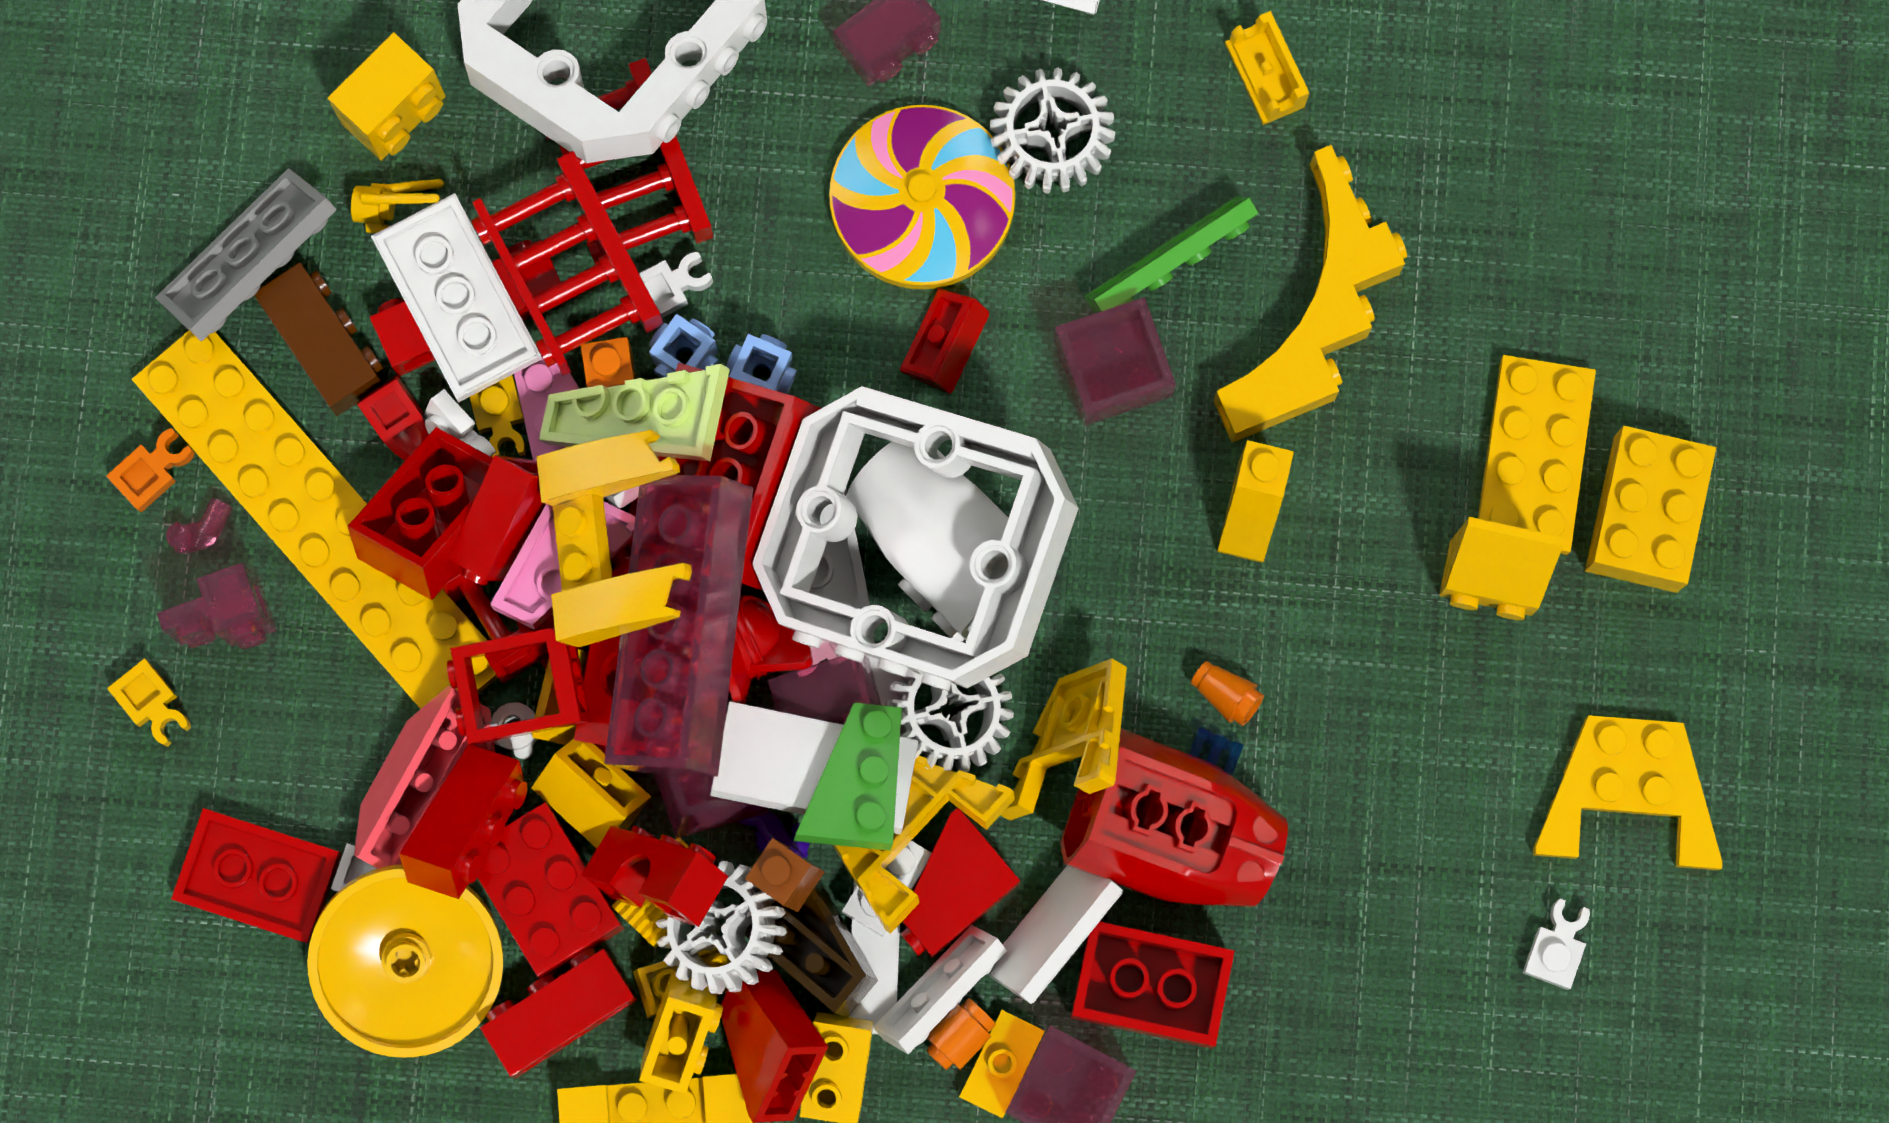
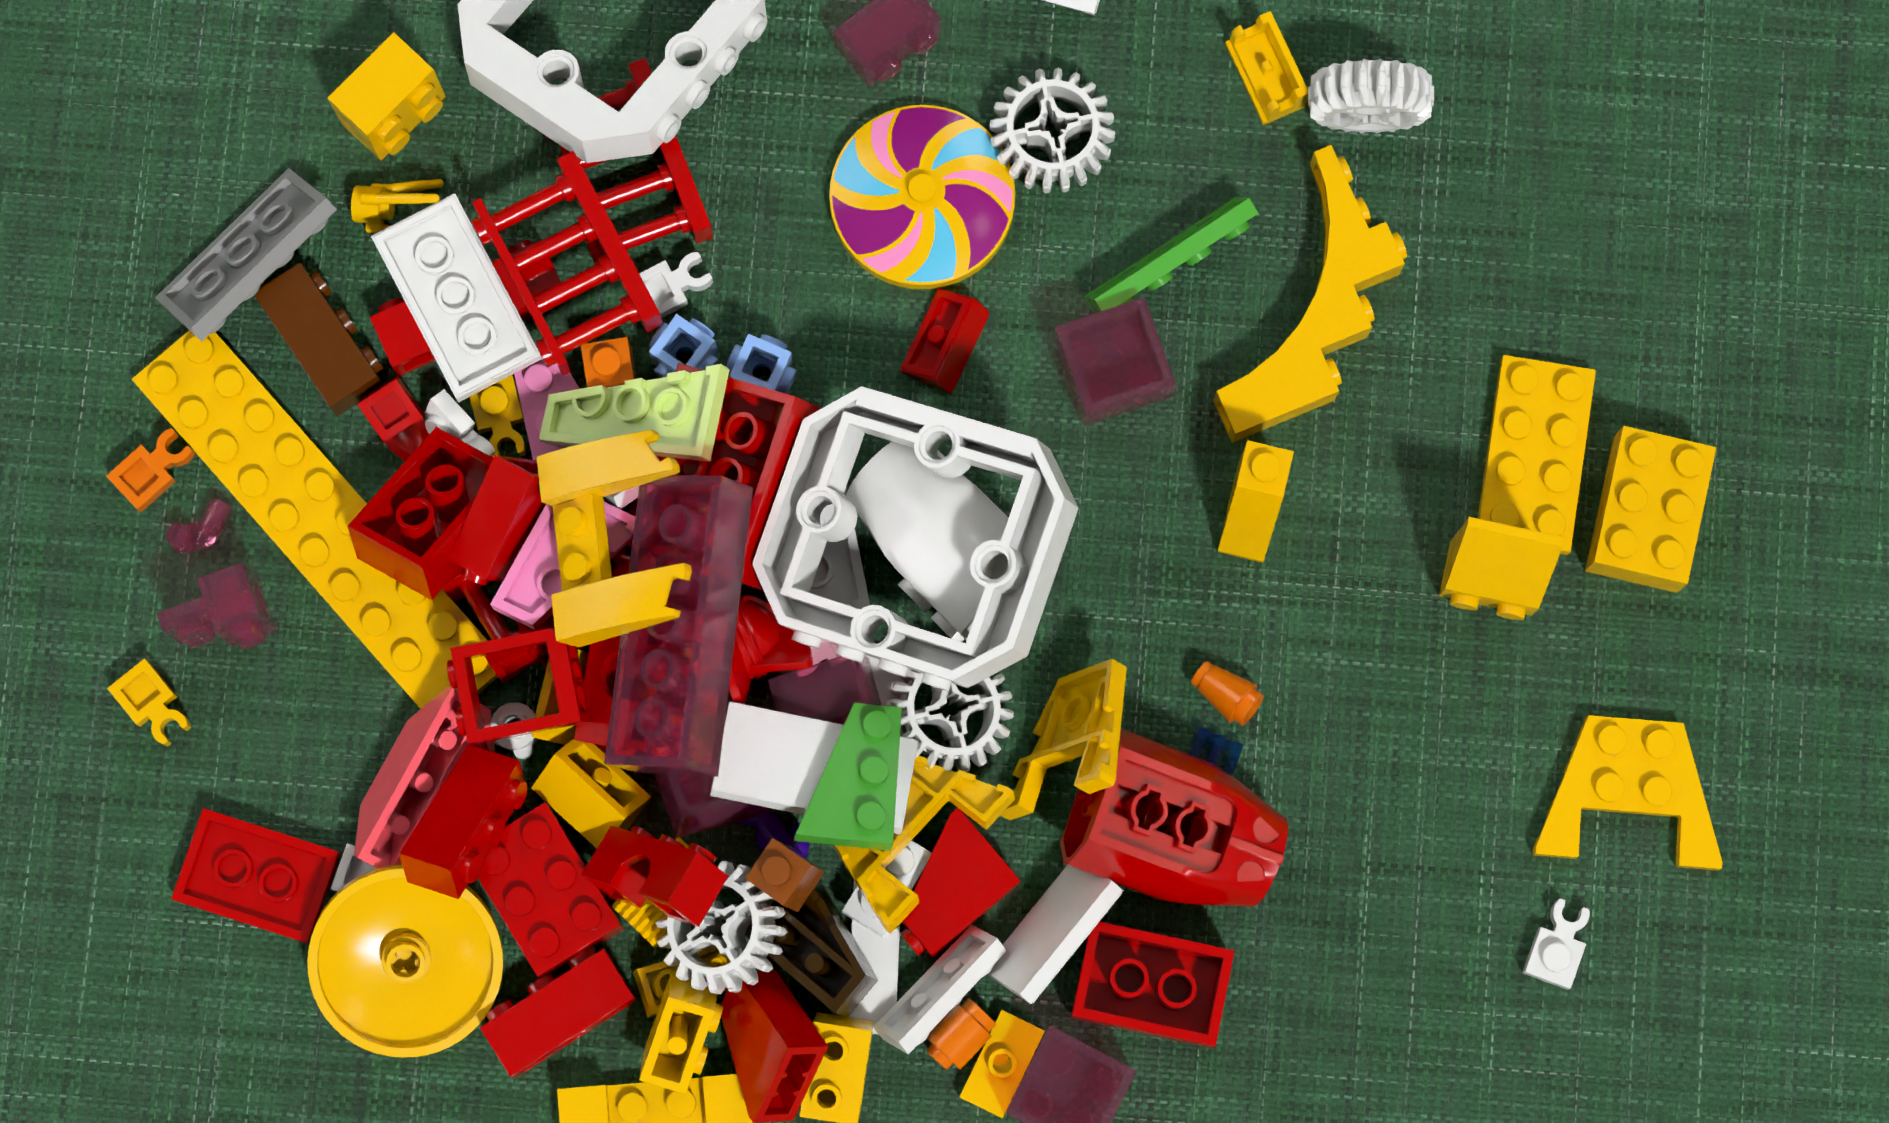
none -> white gear [1308,58,1434,134]

